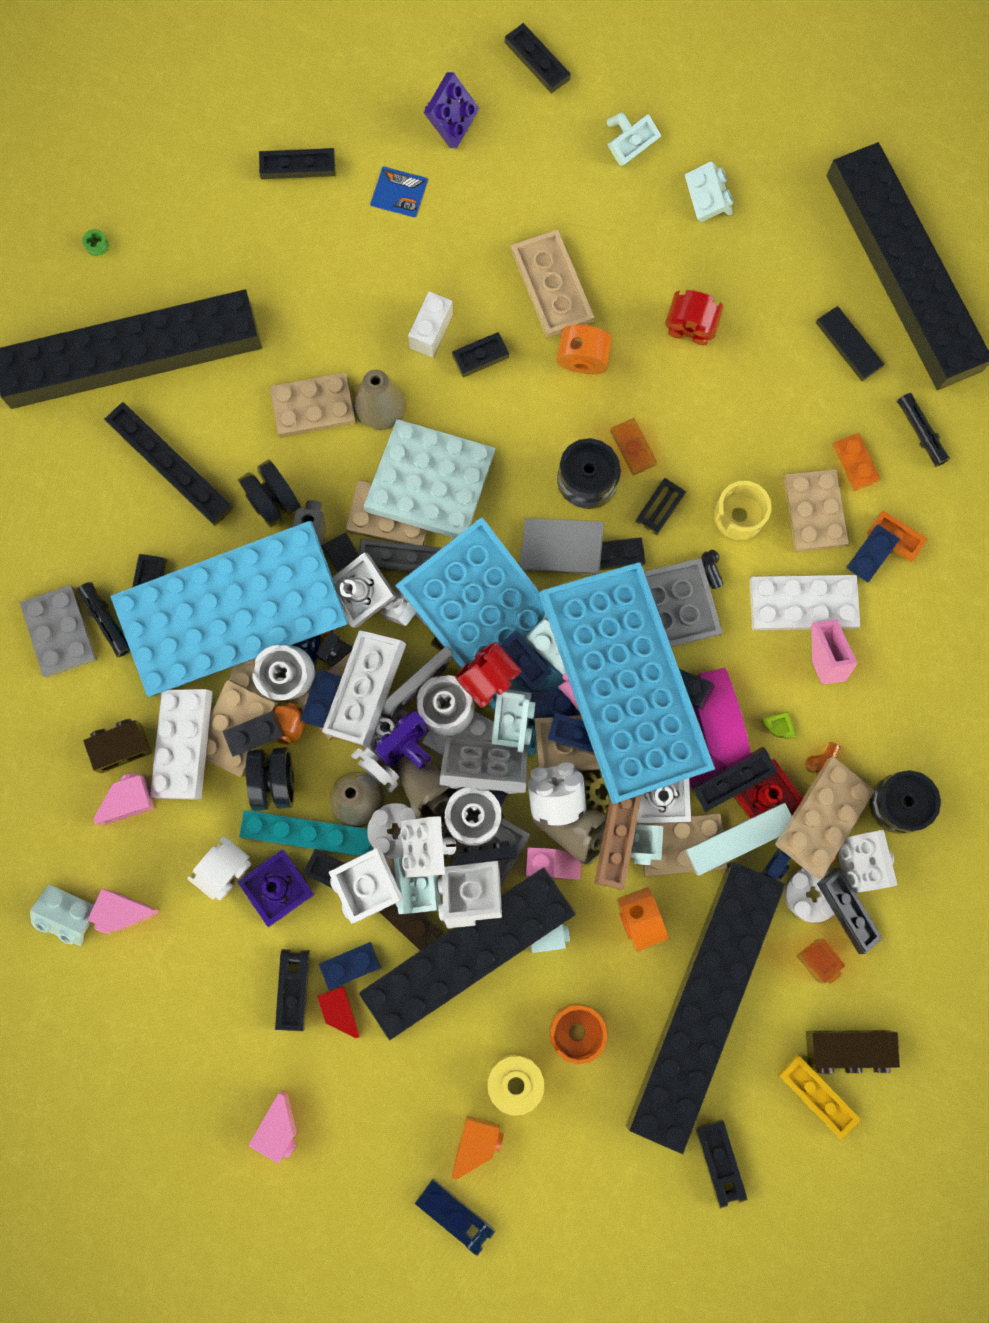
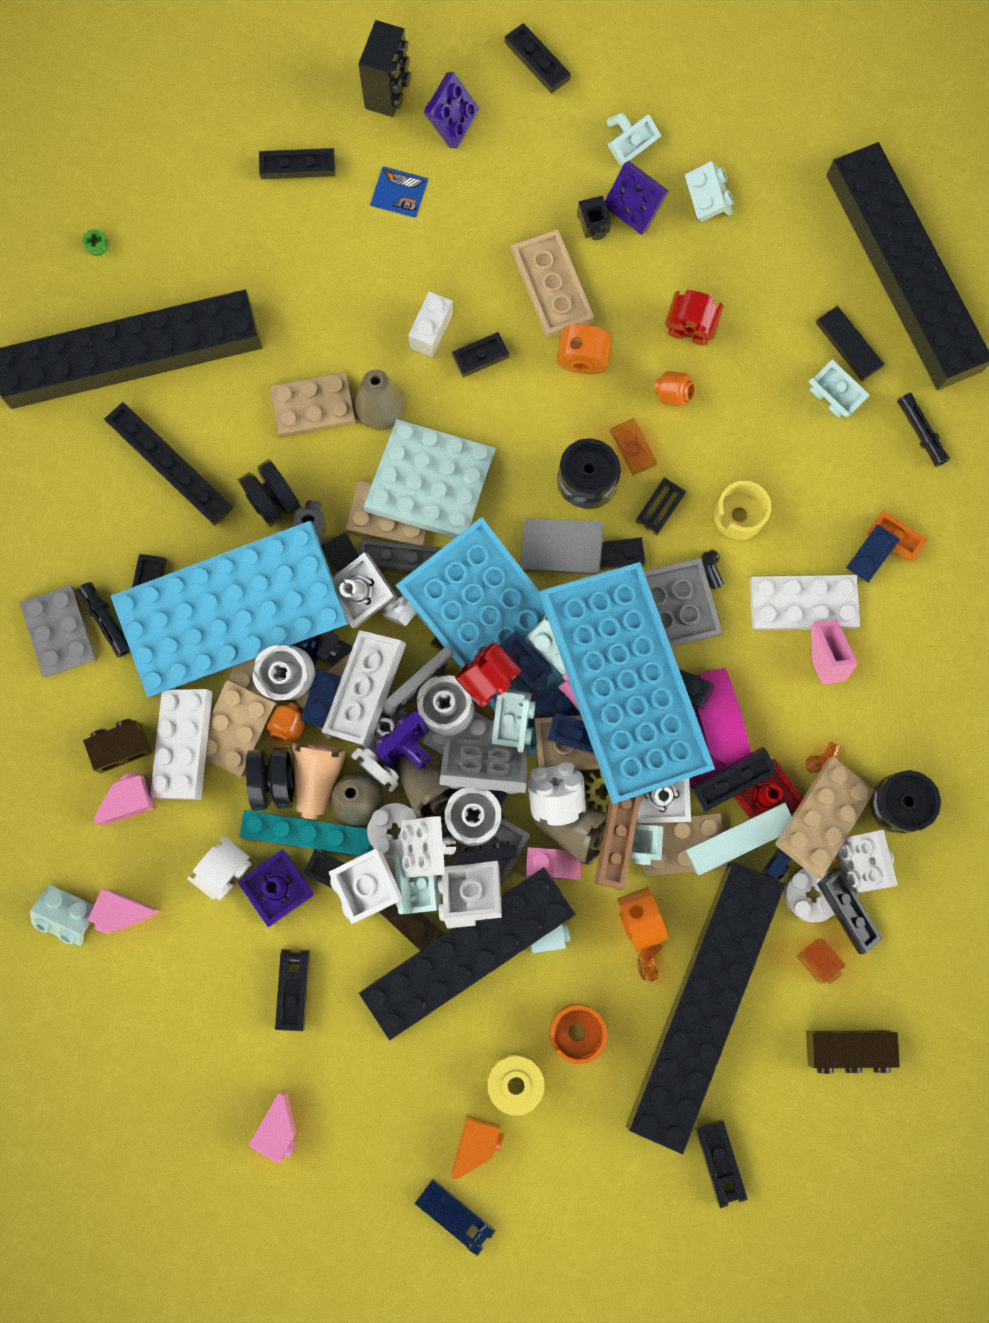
black plate [222,711,285,757] -> none
red tile [317,986,360,1038] -> none
dark blue plate [318,942,381,990] -> none
lime tile [761,711,797,739] -> none
yellow plate [778,1055,861,1140] -> none
tan plate [783,469,849,552] -> none
orange plate [833,433,880,491] -> none
none -> light nougat cone [291,742,347,819]
none -> black brick [358,20,411,117]
none -> black brick [577,196,611,240]
none -> dark purple plate [605,161,669,235]
none -> clear orange arm [636,944,662,982]
none -> orange head [655,371,695,407]
none -> light aqua bracket [809,360,870,418]

